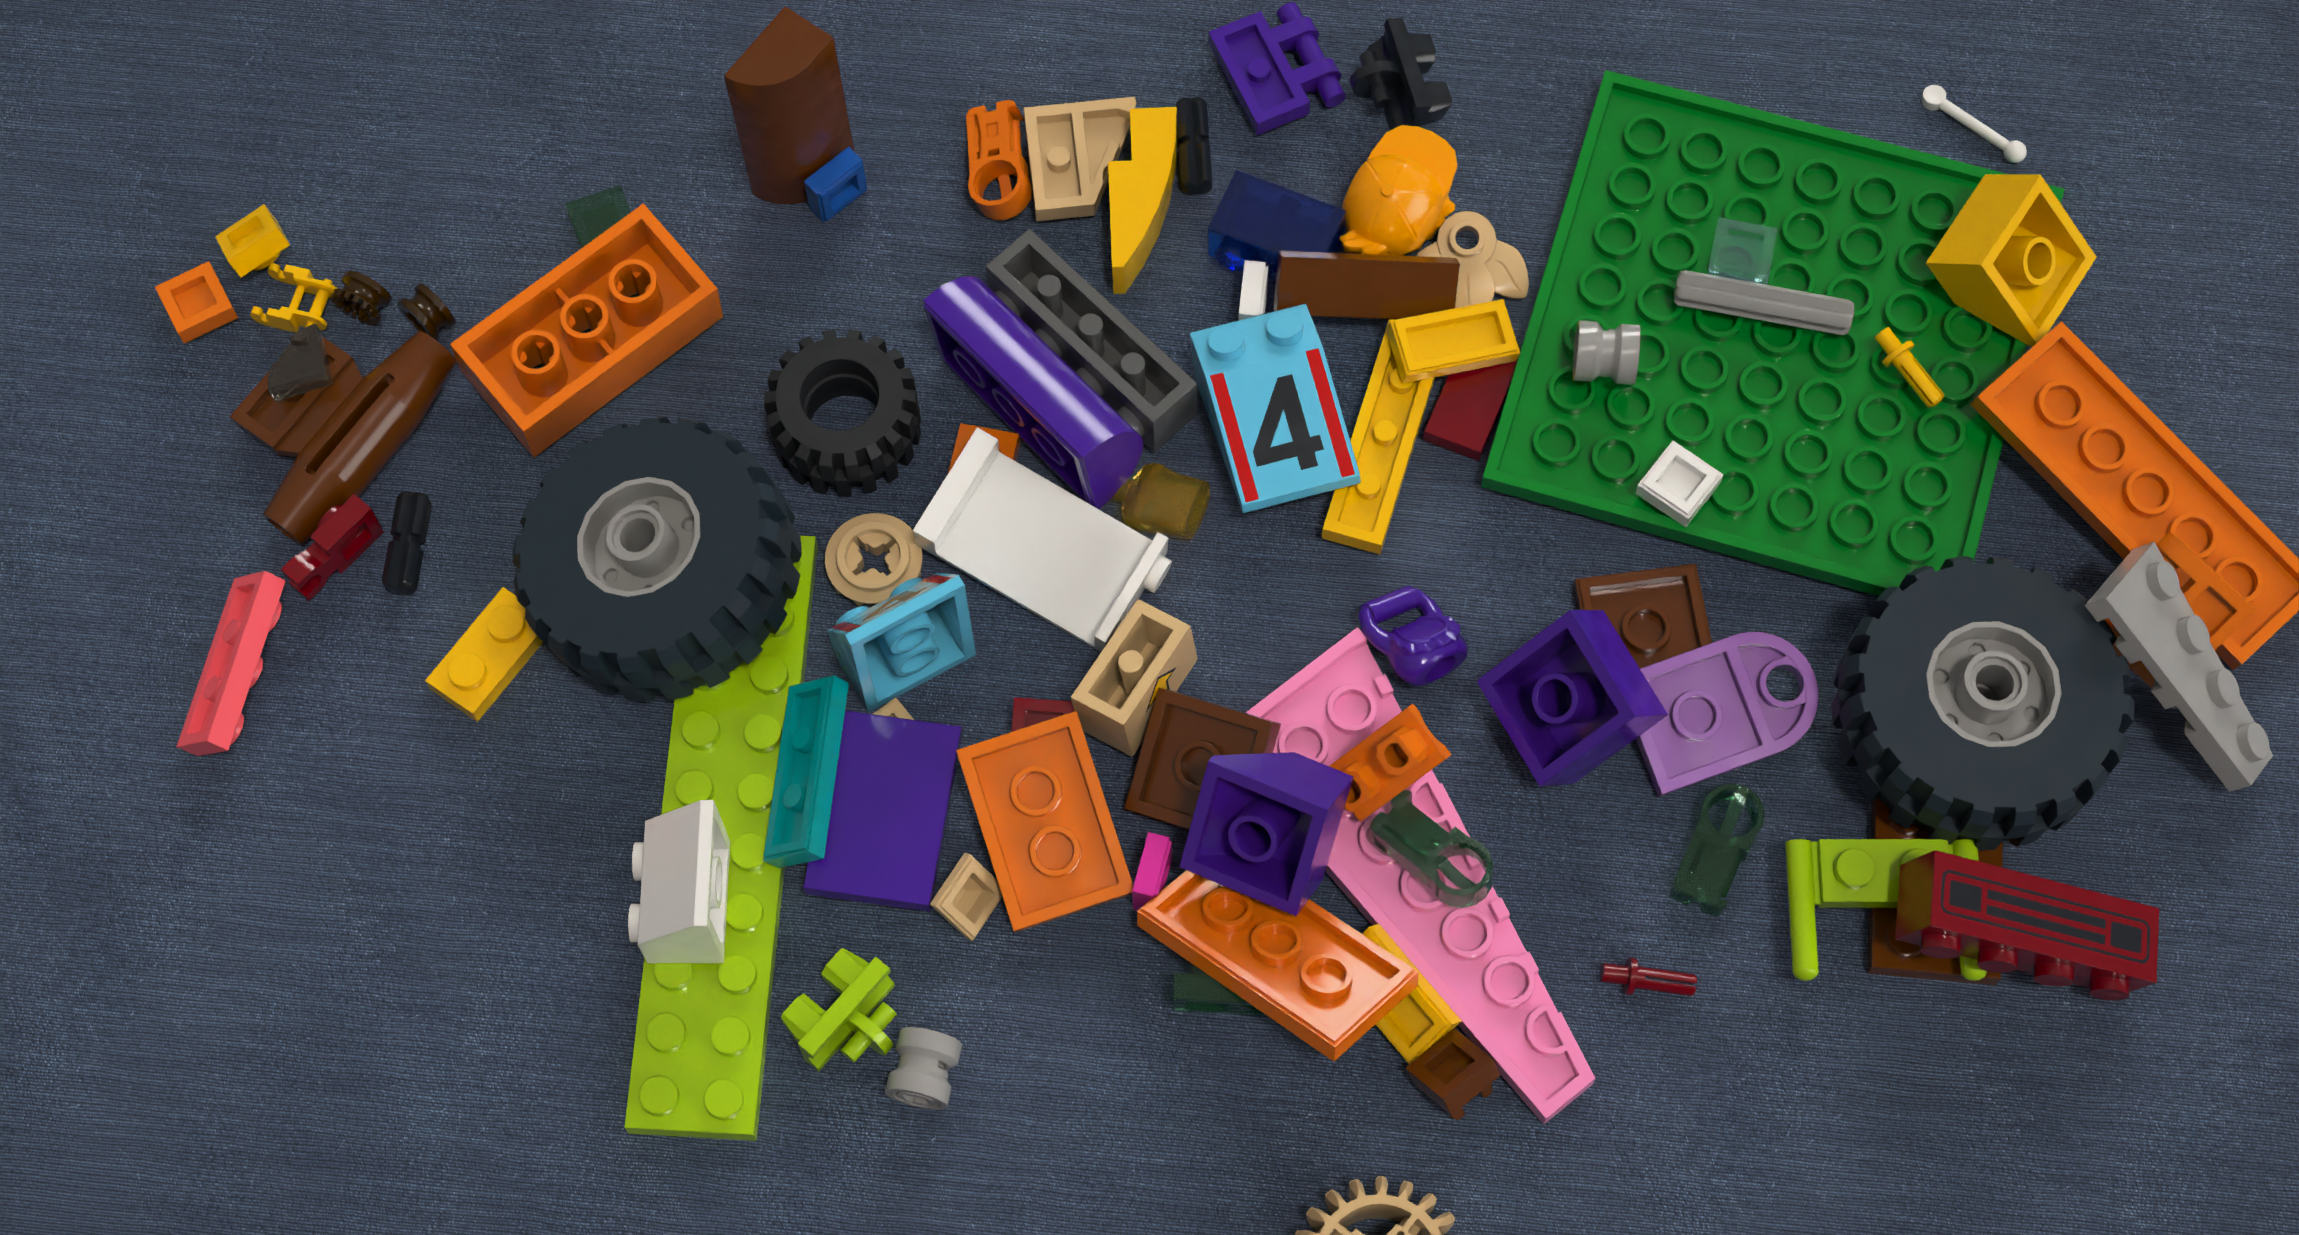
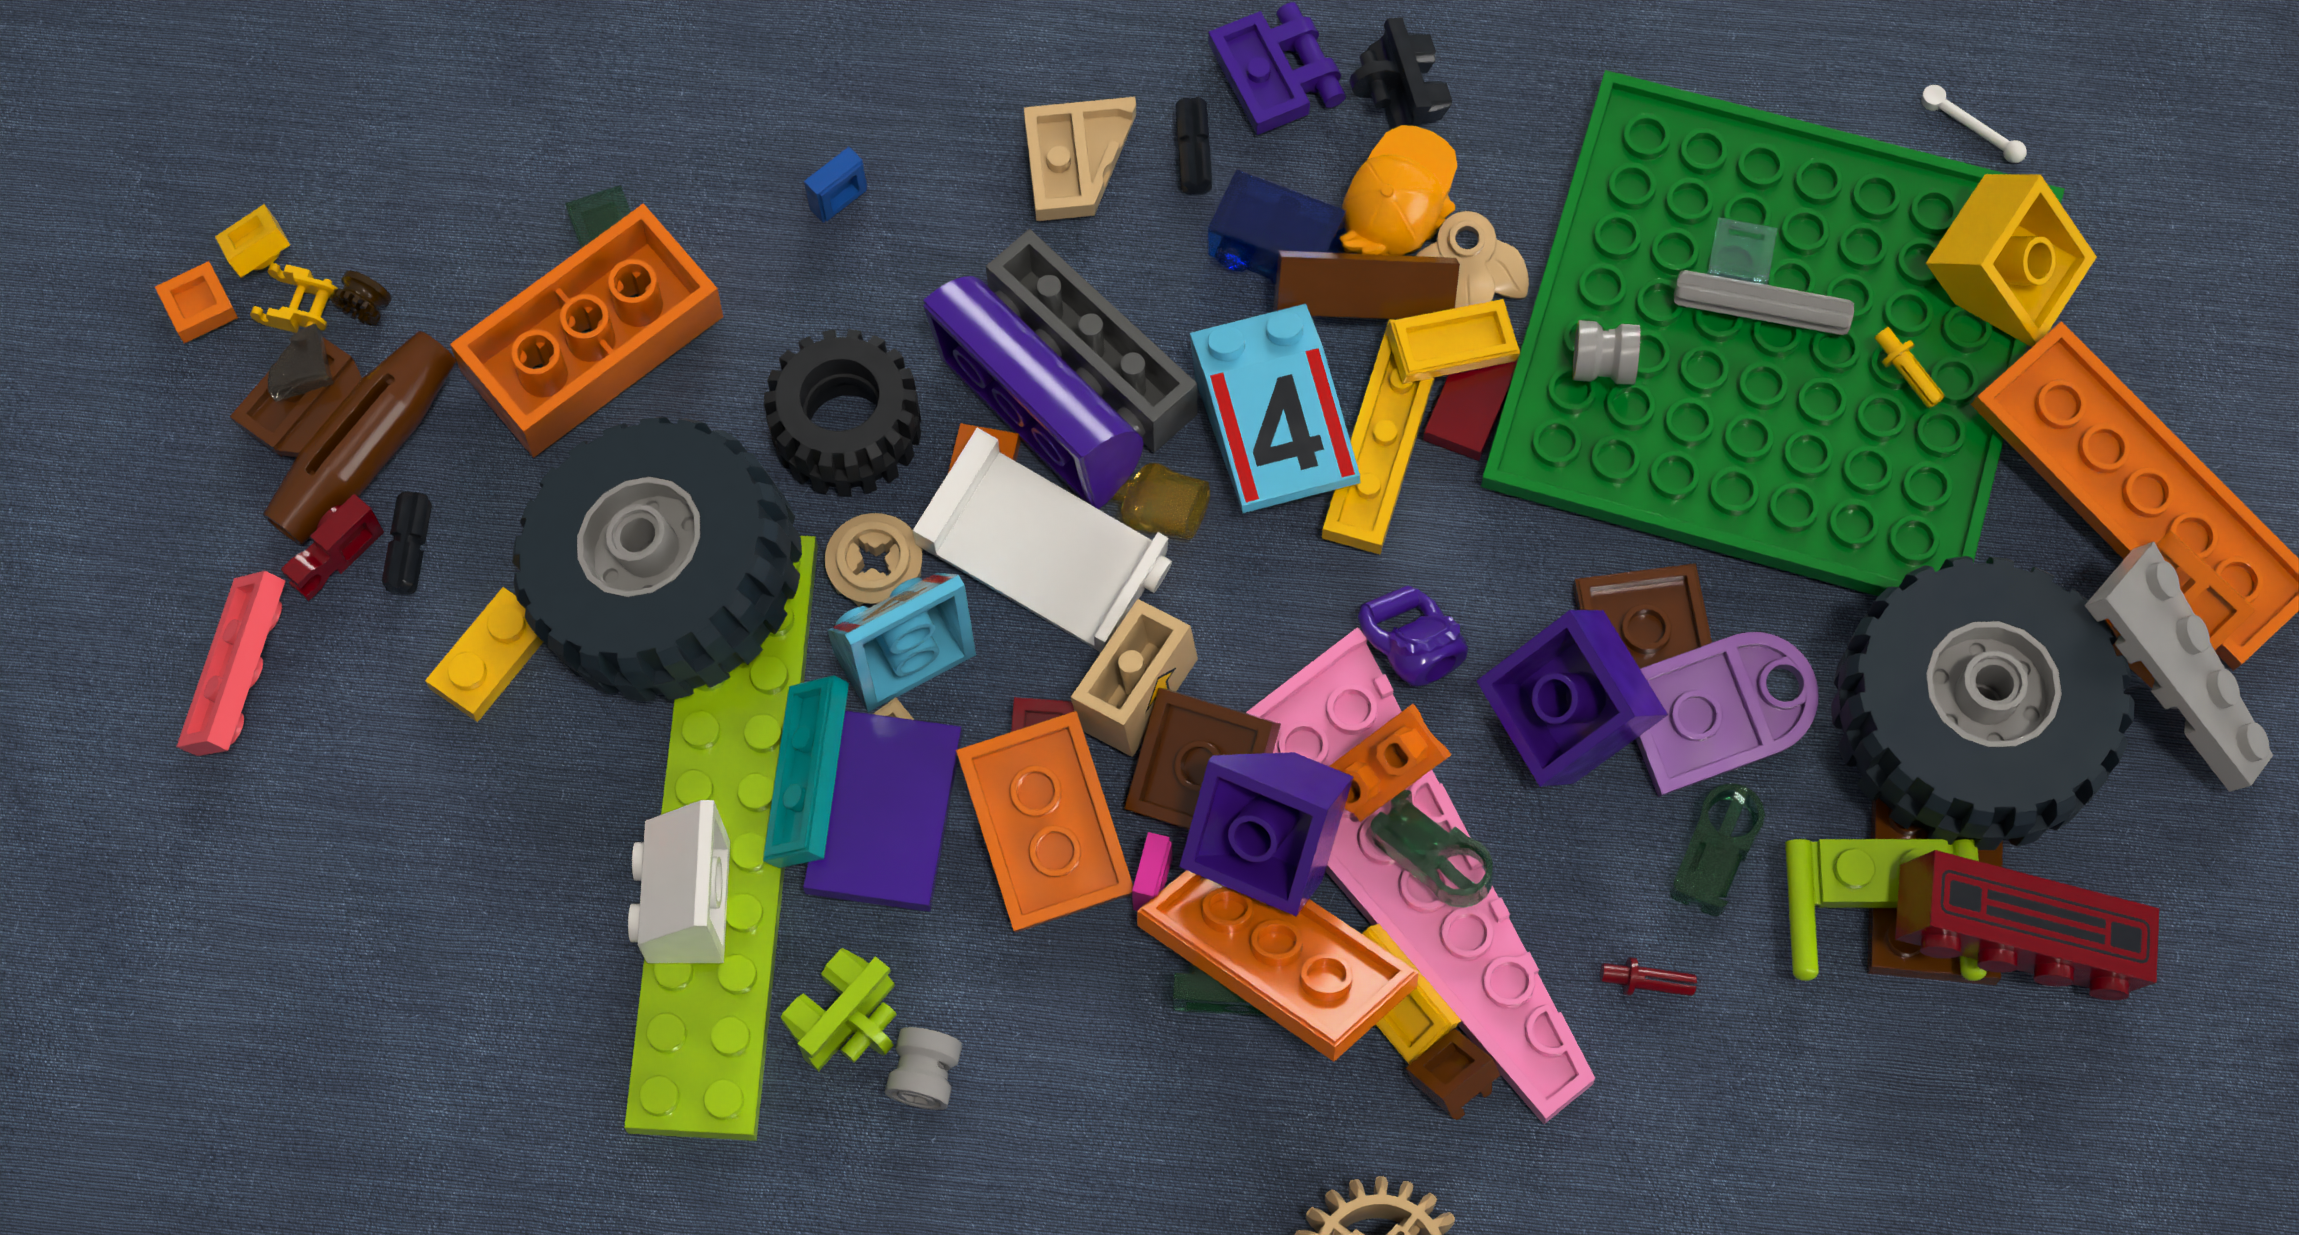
dark brown bush [397,283,456,340] -> none
reddish brown brick [724,6,855,205] -> none
tan slope [930,853,1003,941] -> none
orange piece [966,100,1032,220] -> none
yellow slope [1108,107,1177,294] -> none
white tile [1238,260,1268,321] -> none
white tile [1635,441,1724,528] -> none

